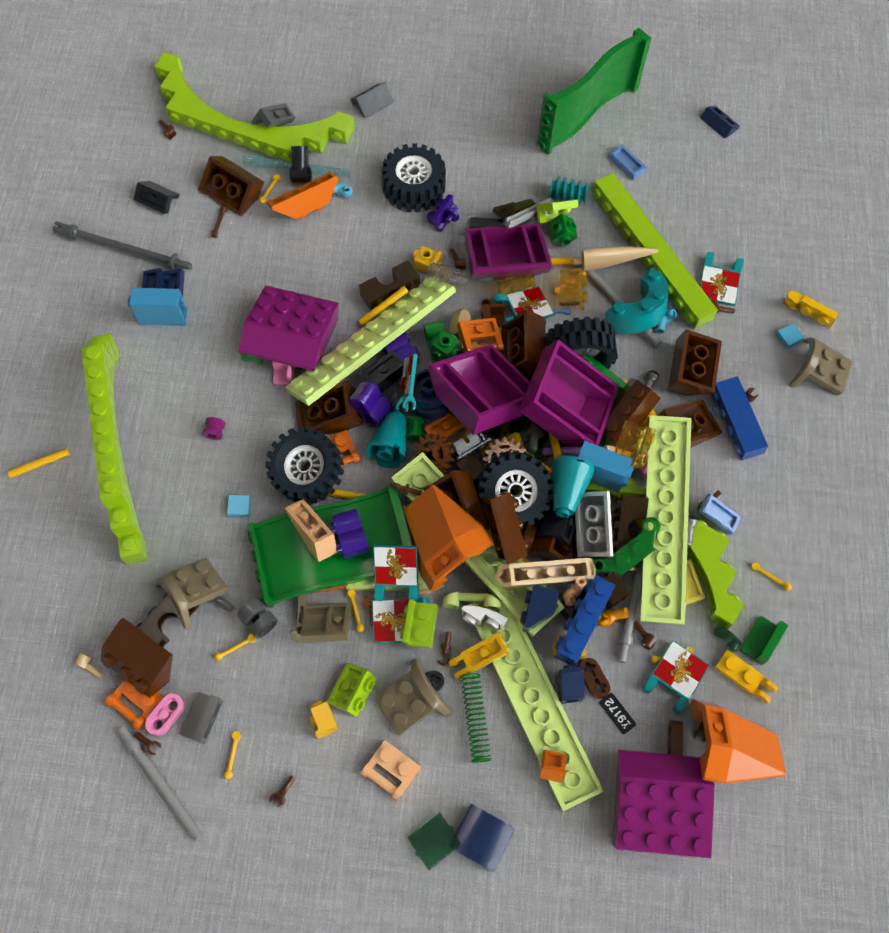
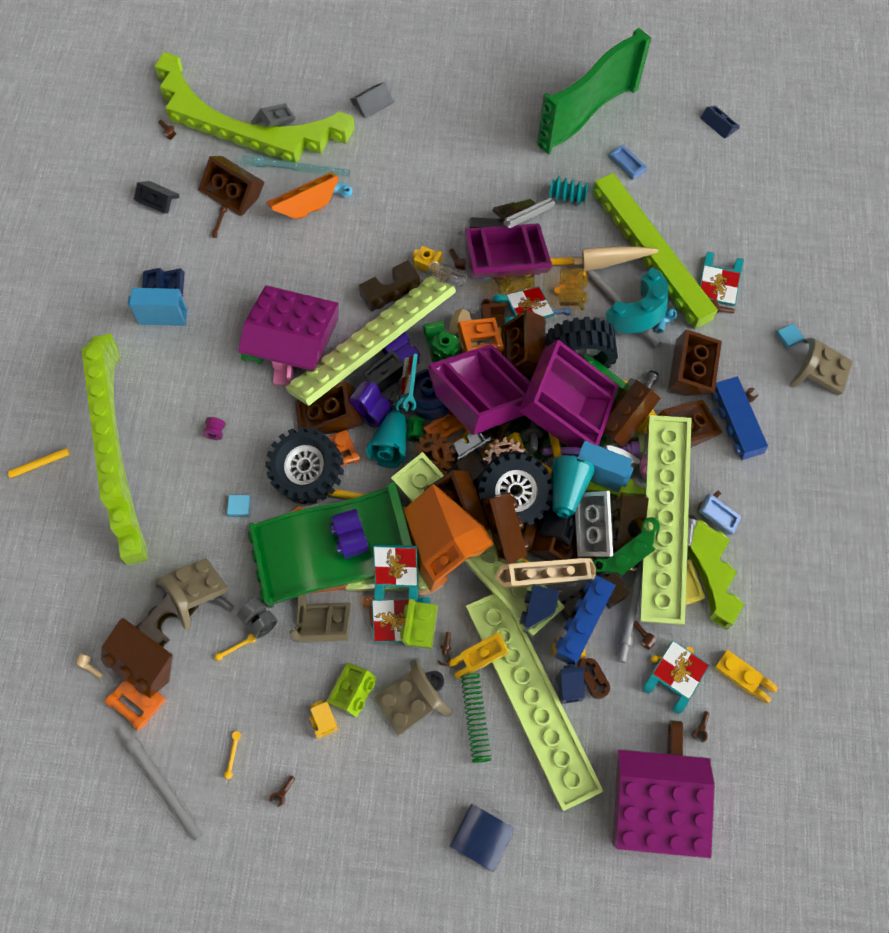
dark grey bar [53,221,192,270] -> none
reddish brown hand [134,731,162,755] -> none
bright pink plate [145,694,185,736] -> none
dark grey panel [180,692,224,744] -> none
yellow hinge [259,174,281,204] -> none
light nougat slope [285,499,337,562] -> none
black piece [289,146,312,183] -> none
yellow hinge [347,590,364,632] -> none
yellow bar [358,286,409,326] -> none
light nougat plate [360,740,421,802] -> none
black wheel [382,143,446,213] -> none
reddish brown hand [390,483,422,496] -> none
clear green piece [407,812,462,870] -> none
dark purple hips [427,194,460,232] -> none
yellowish green bar [442,592,501,611] -> none
white slope [461,606,508,631] -> none
lime bracket [536,200,579,223] -> none
orange slope [540,749,566,782] -> none
green brick [548,213,578,247] -> none
light nougat arm [563,577,586,606] -> none
light orange arm [598,607,629,627] -> none
black sticker [599,693,636,735] -> none
clear yellow bracket [615,420,656,468] -> none
orange wedge [691,699,786,784] -> none
clear green arm [712,625,741,653] -> none
green panel [740,616,789,665] -> none
yellow hinge [751,562,792,591] -> none
yellow hinge [784,290,839,328] -> none

